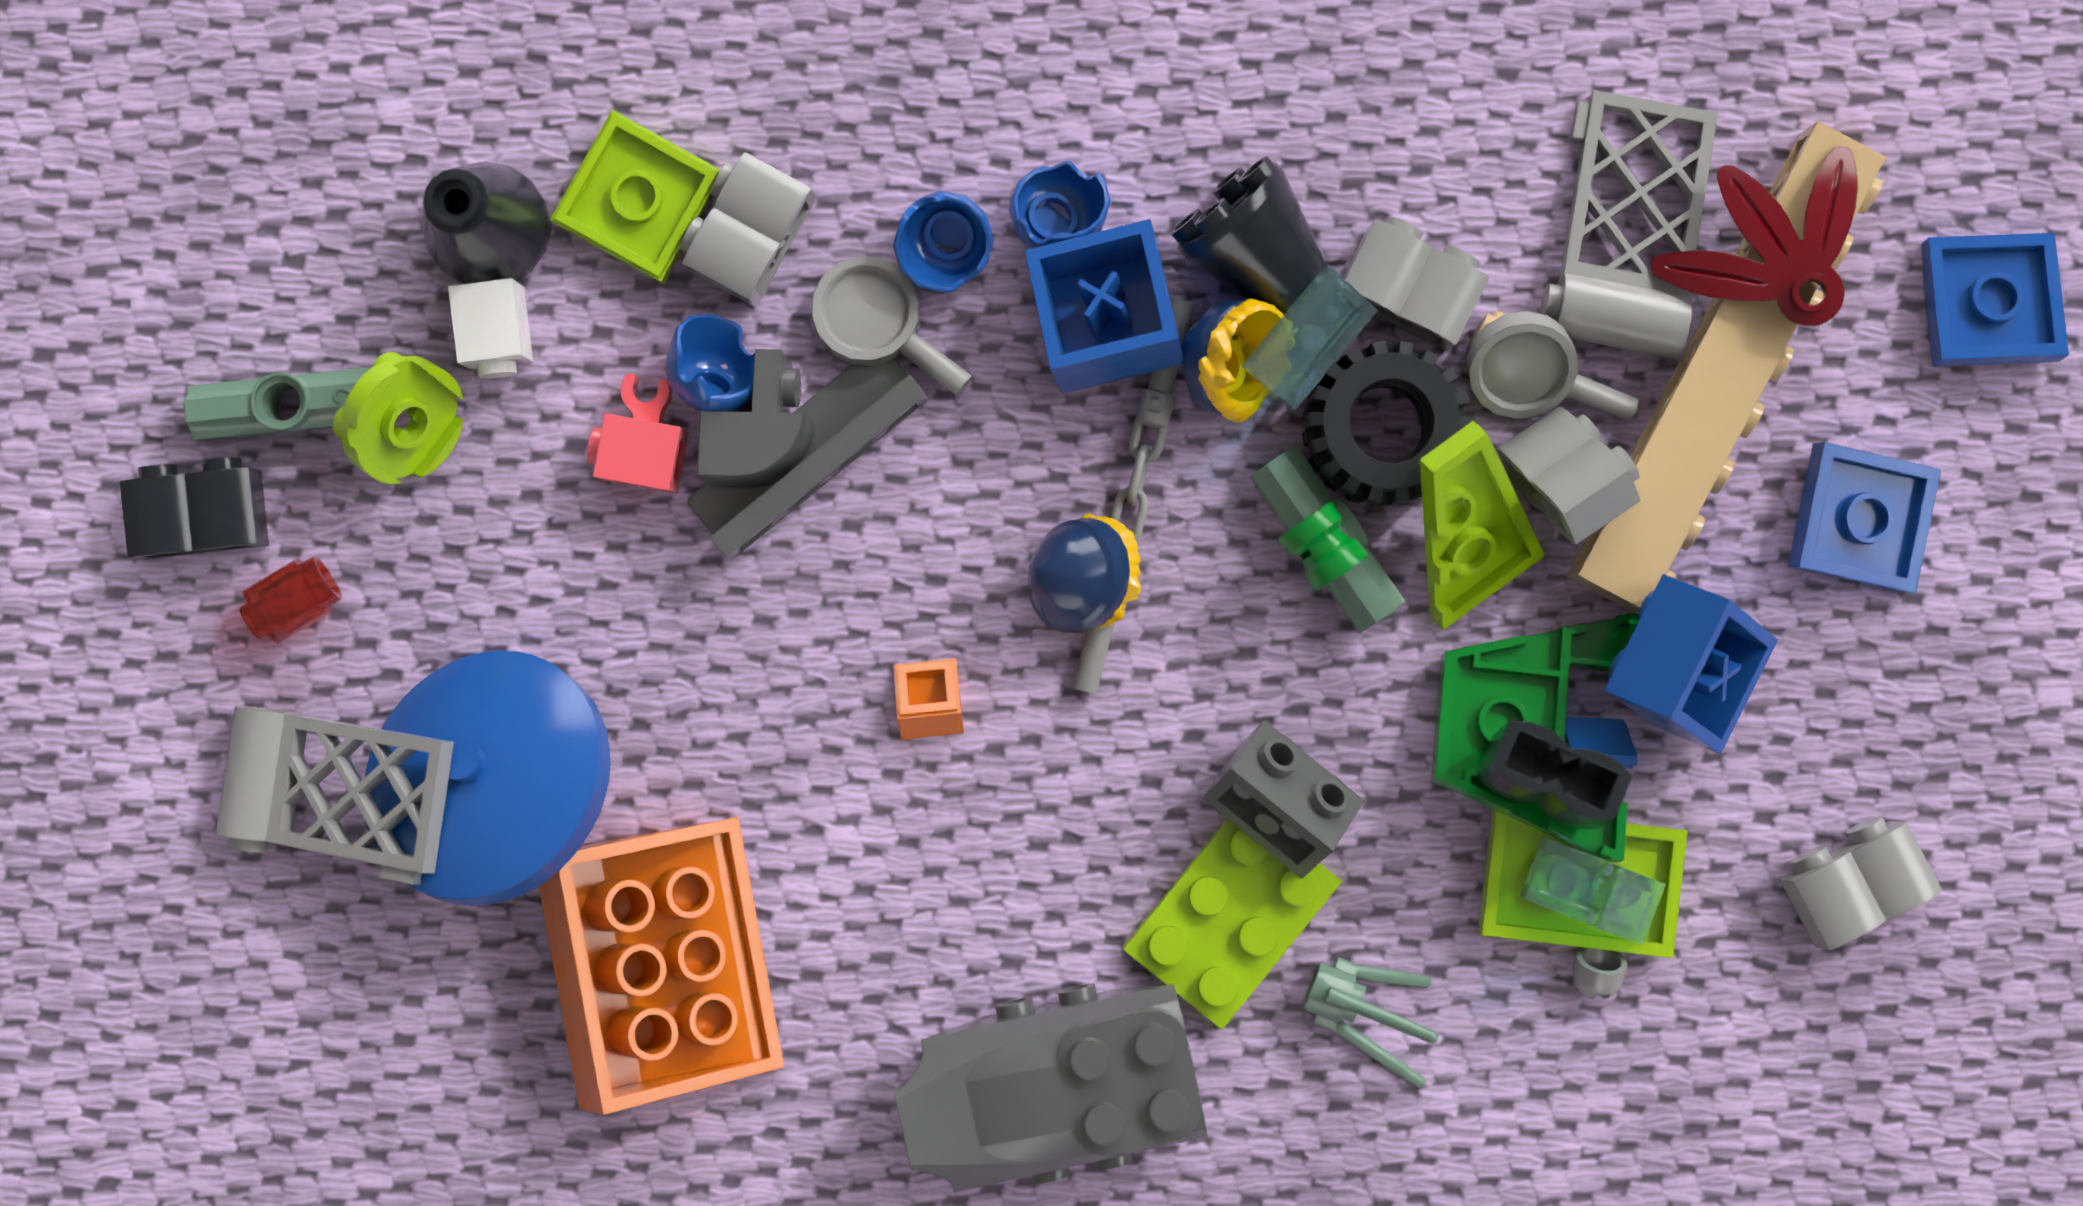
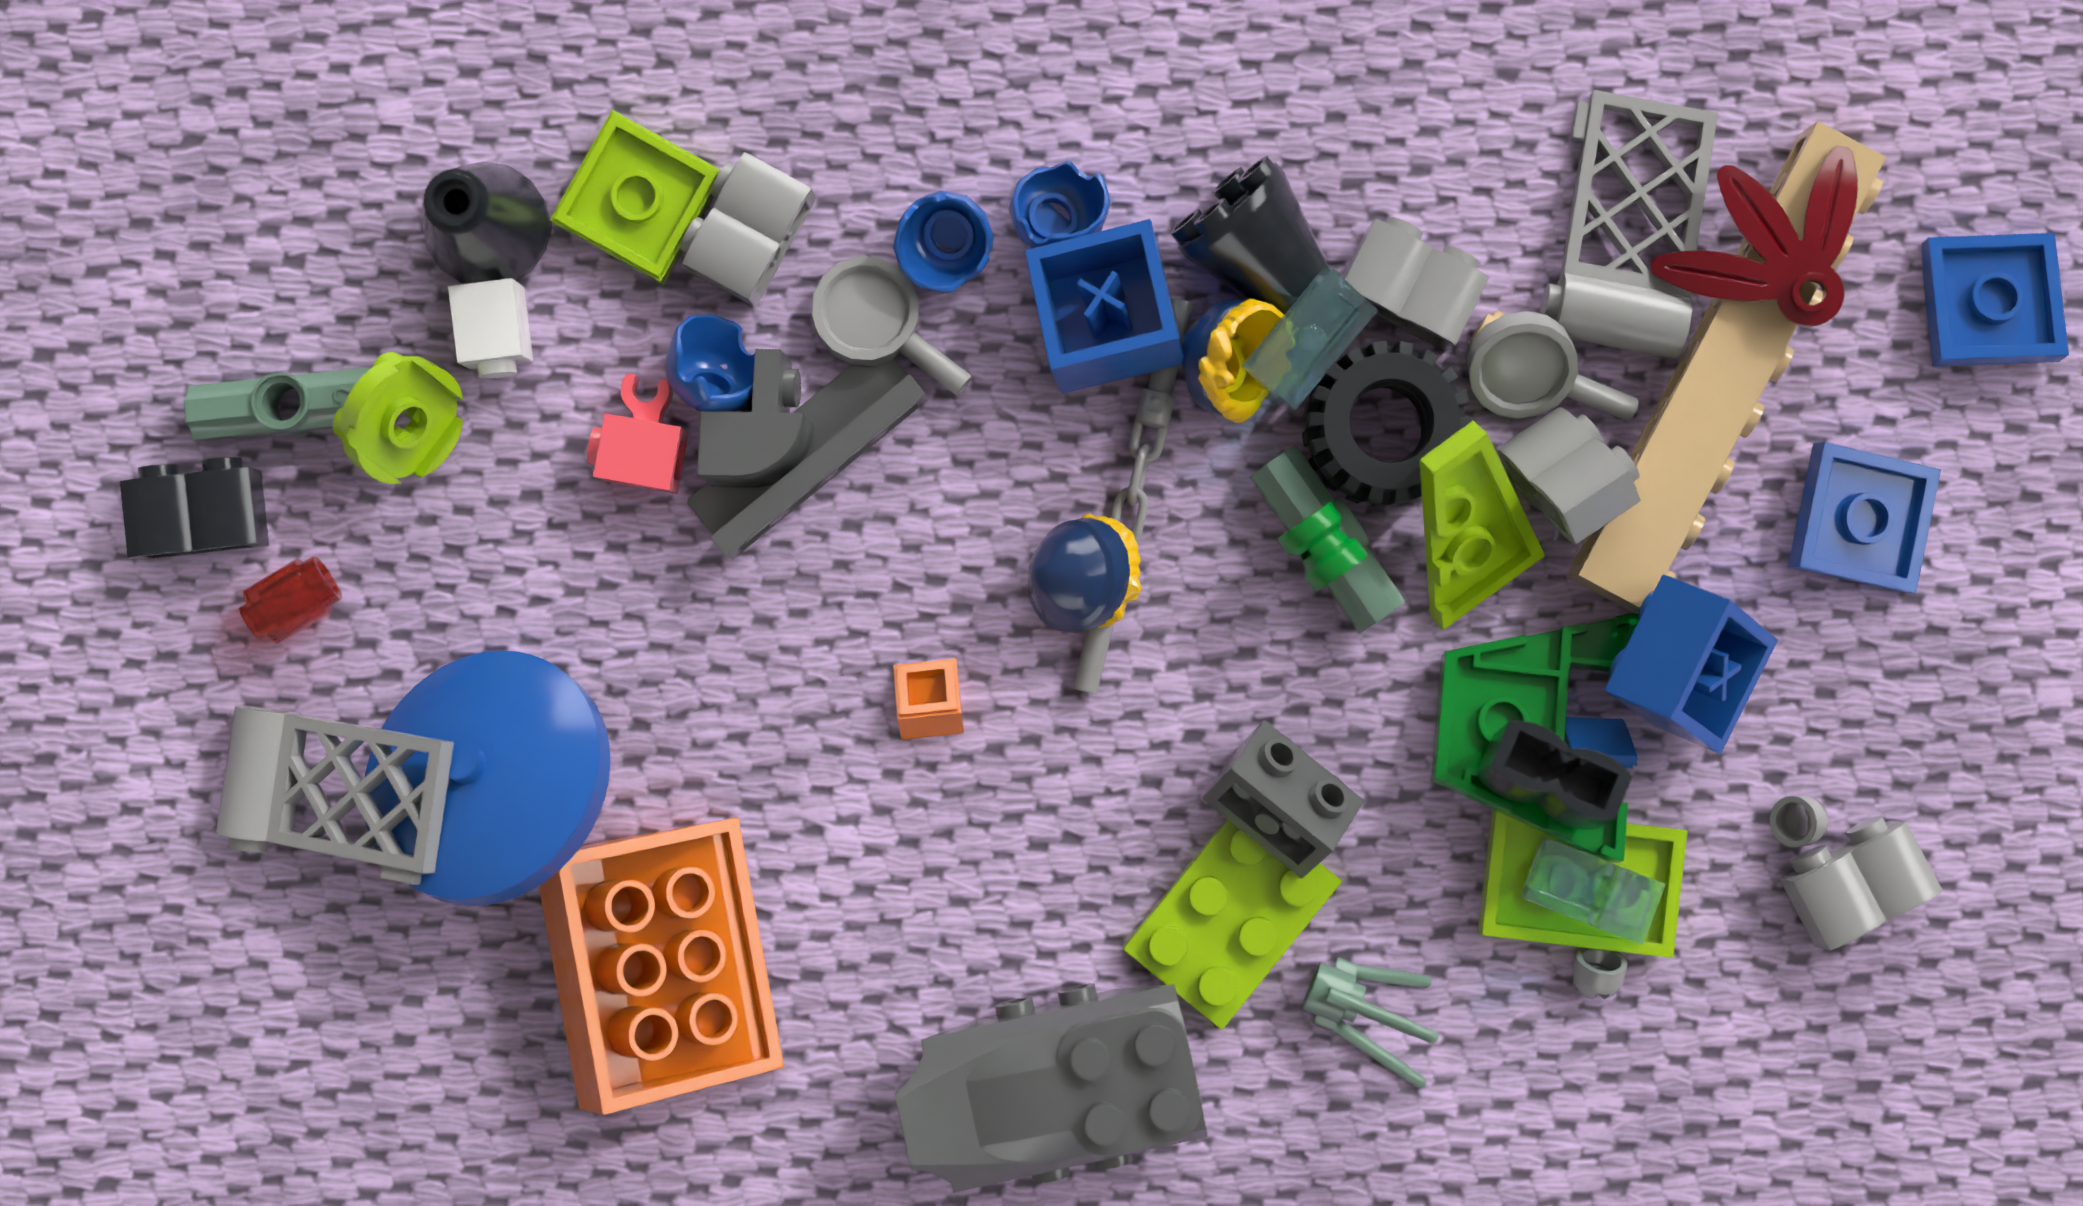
none -> light grey hinge [1770,795,1829,847]

